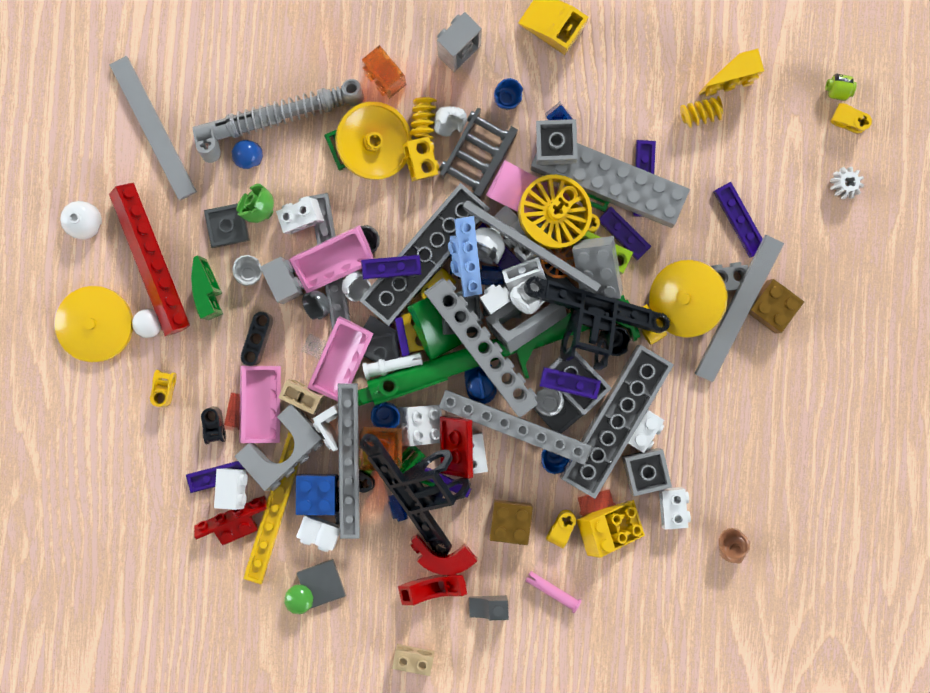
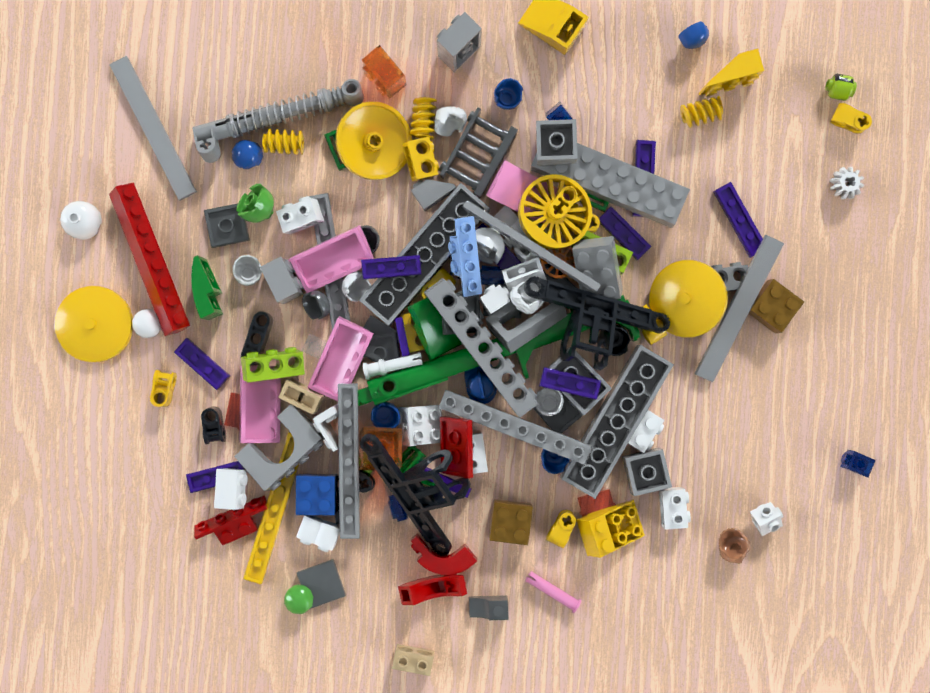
none -> dark purple tile [174,338,230,390]
none -> lime brick [241,347,305,383]
none -> yellow piece [262,129,304,155]
none -> light grey slope [411,179,456,211]
none -> blue hair [678,21,709,49]
none -> white brick [750,502,783,536]
none -> clear blue brick [840,450,876,478]

